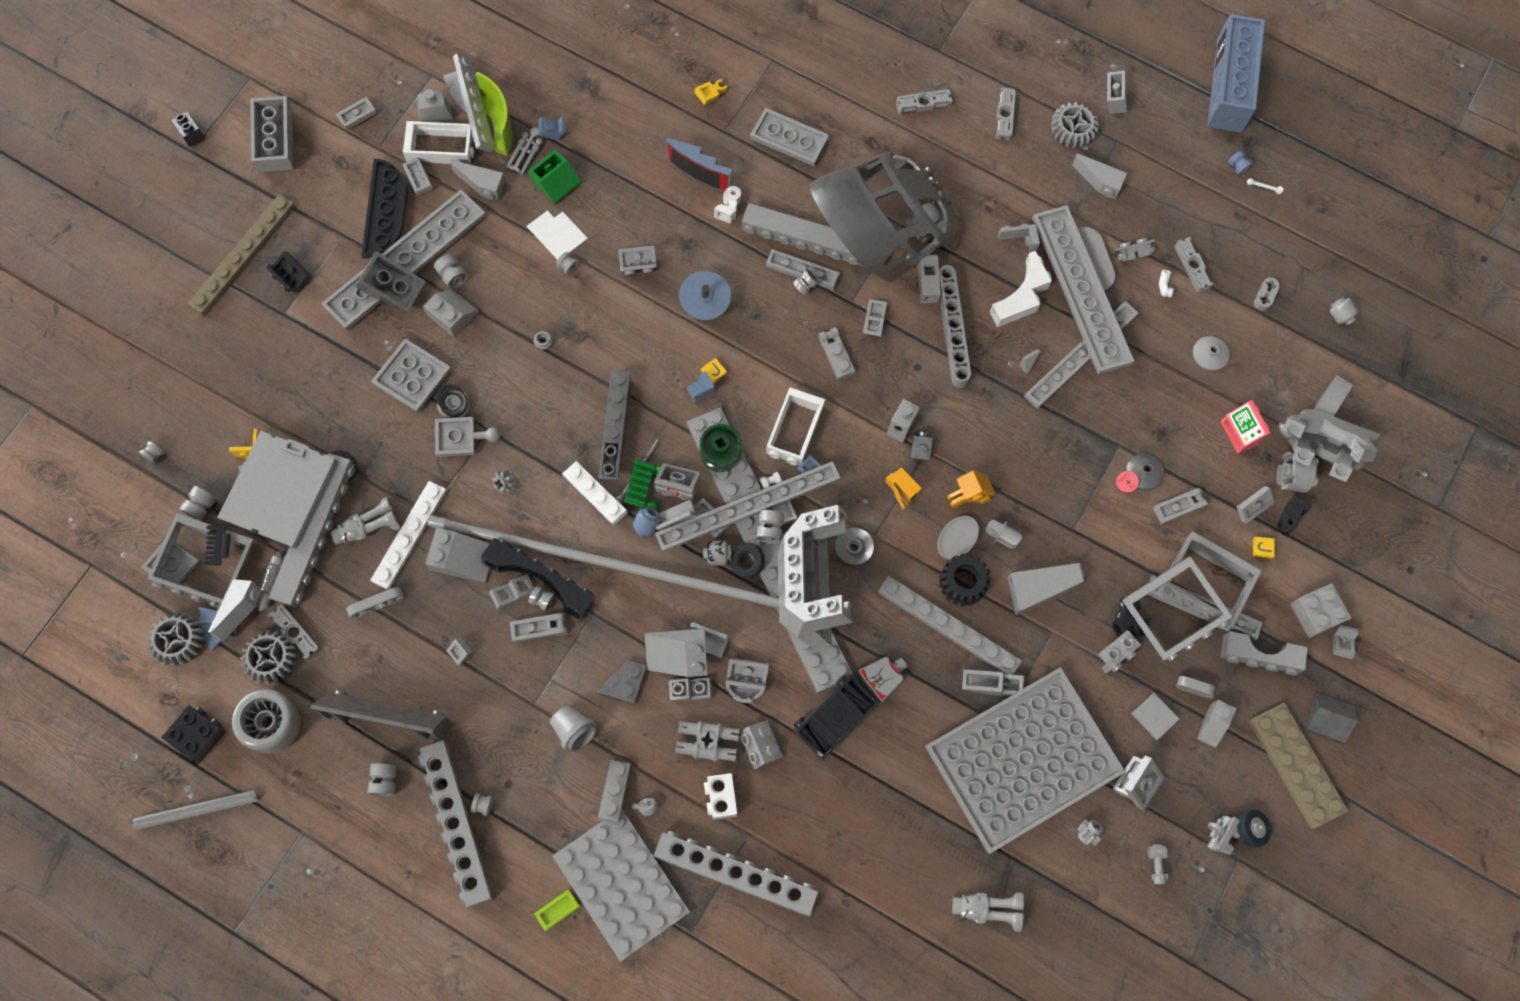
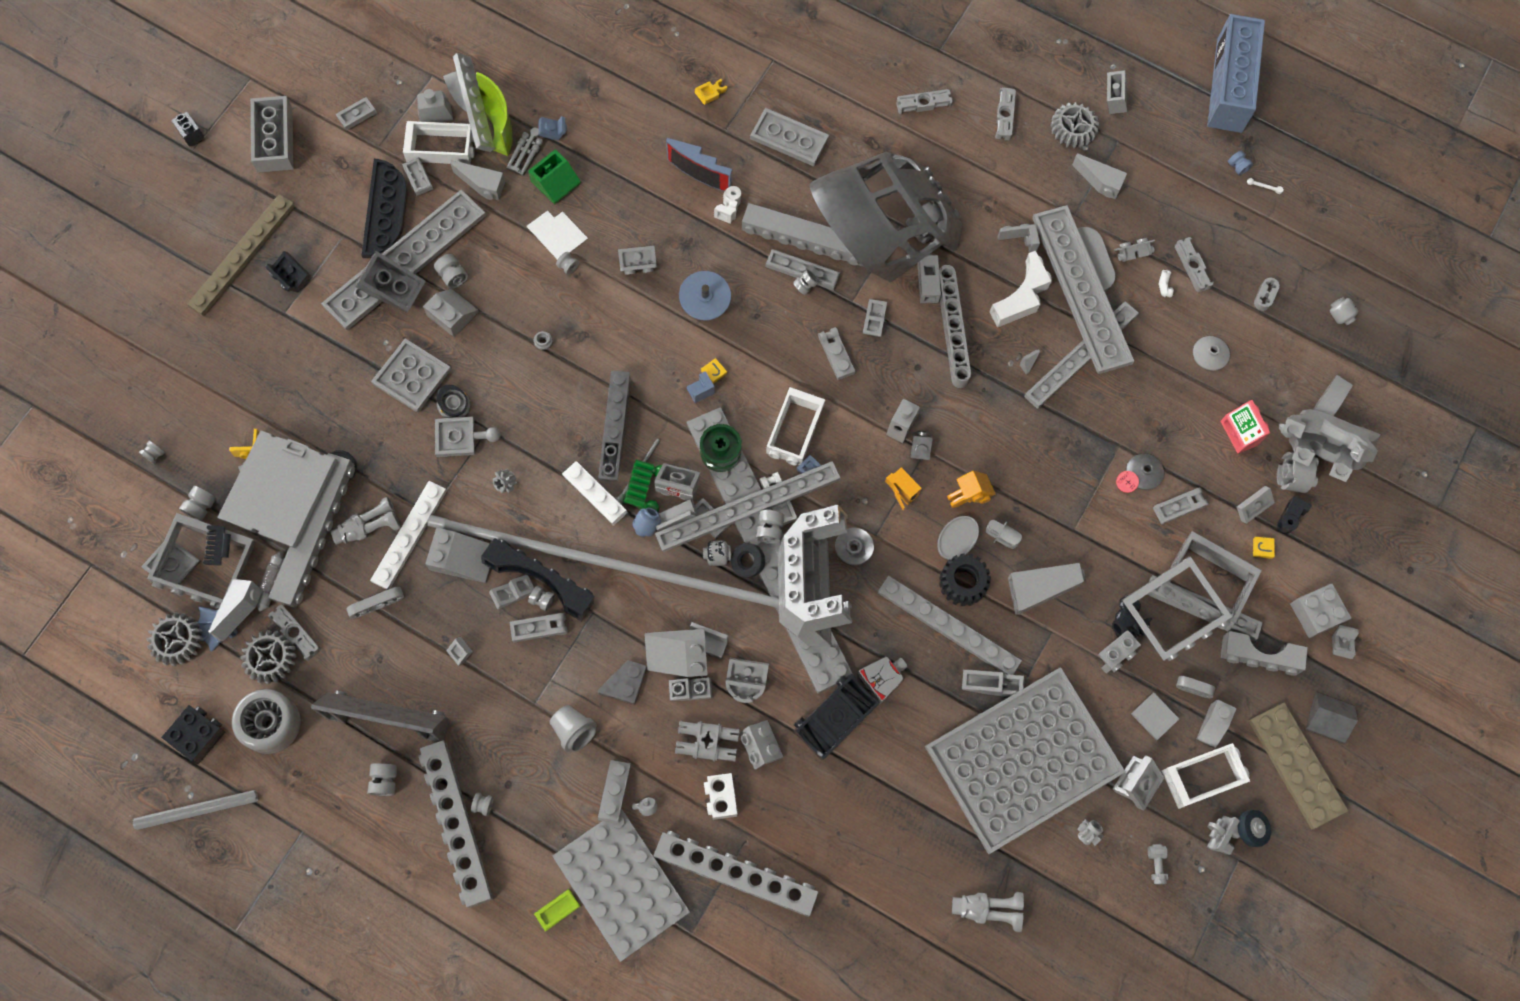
none -> white window [1162,743,1250,809]

